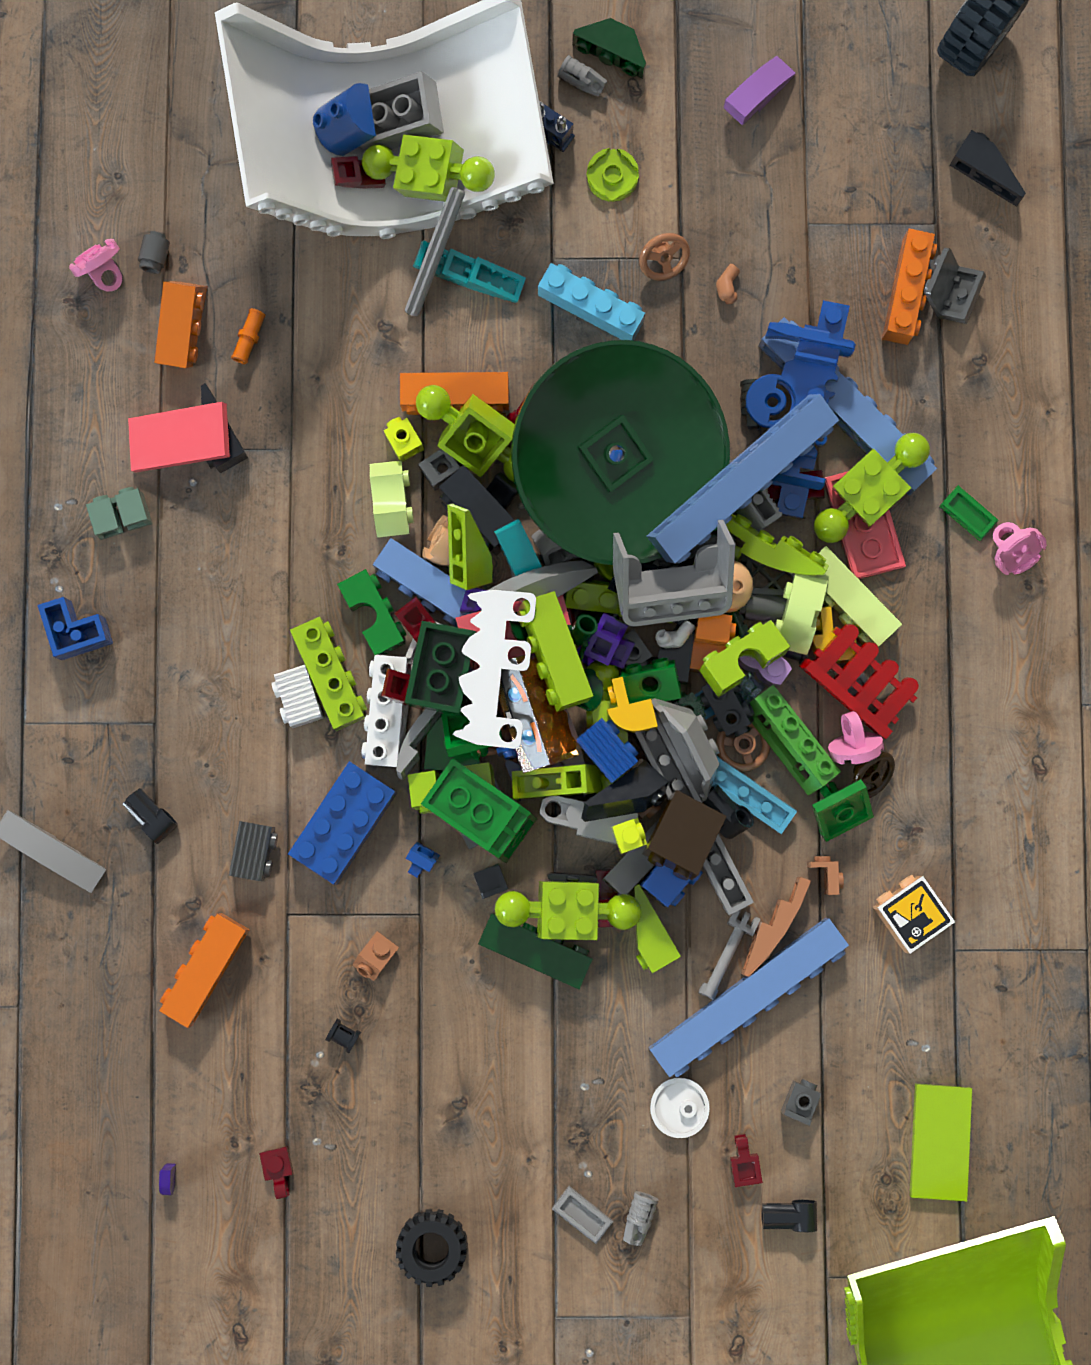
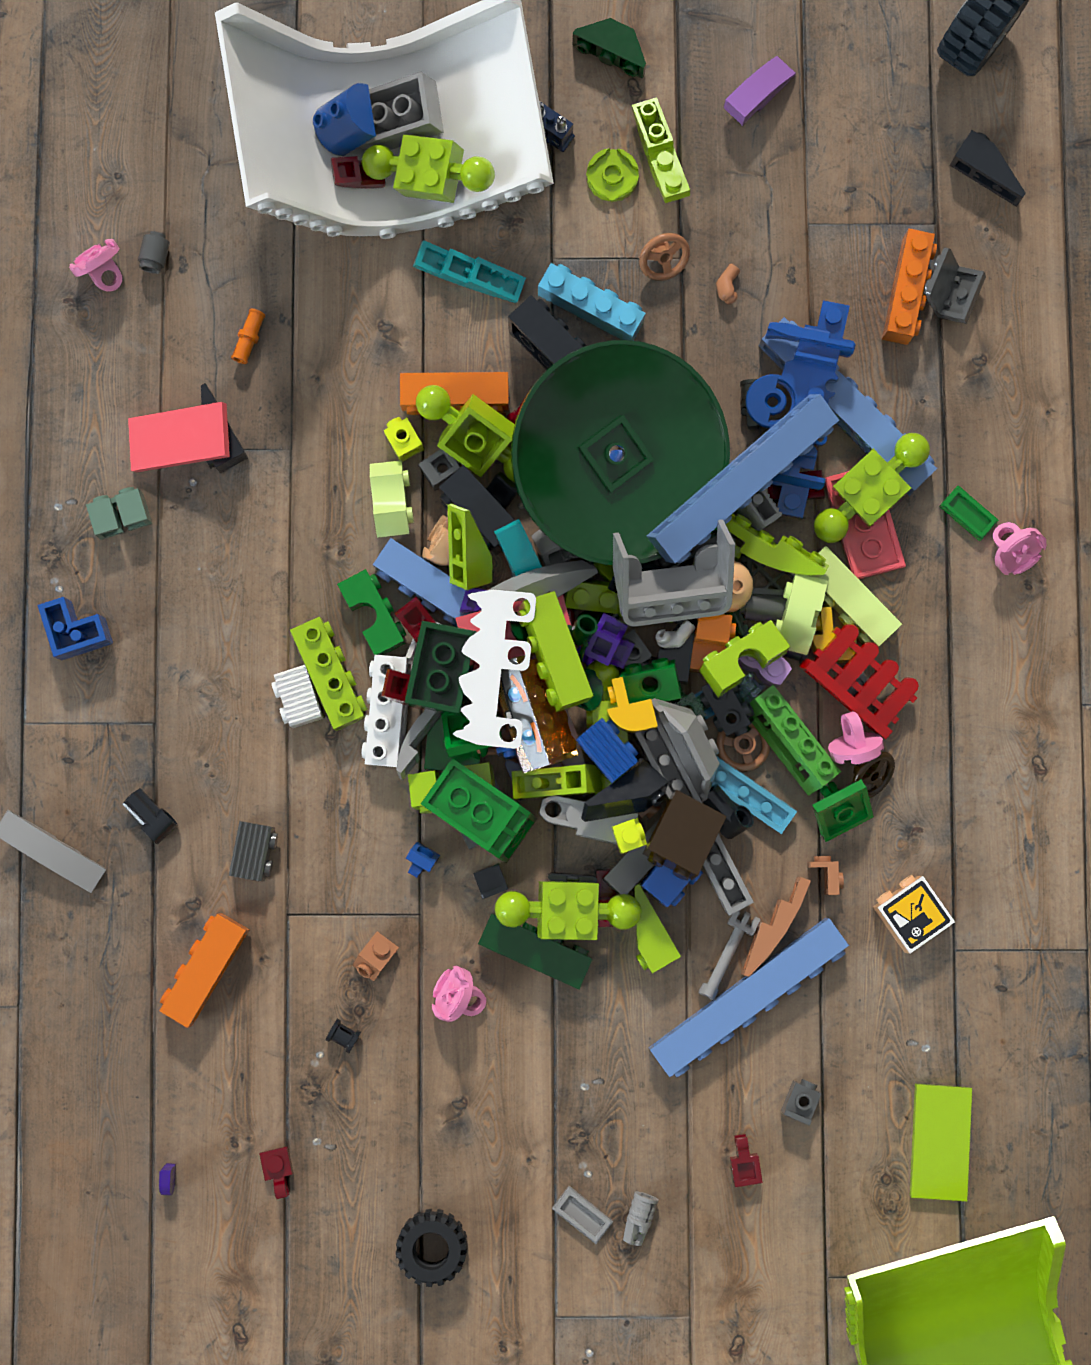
orange wedge [154,281,208,368] -> none
blue brick [288,761,397,885] -> none
light grey axle [405,187,465,316] -> none
light grey hinge [557,55,607,97] -> none
white piece [650,1078,709,1138] -> none
black piece [761,1199,817,1233] -> none
none -> bright pink tile [432,966,486,1022]
none -> black brick [508,295,586,370]
none -> lime slope [632,98,690,203]

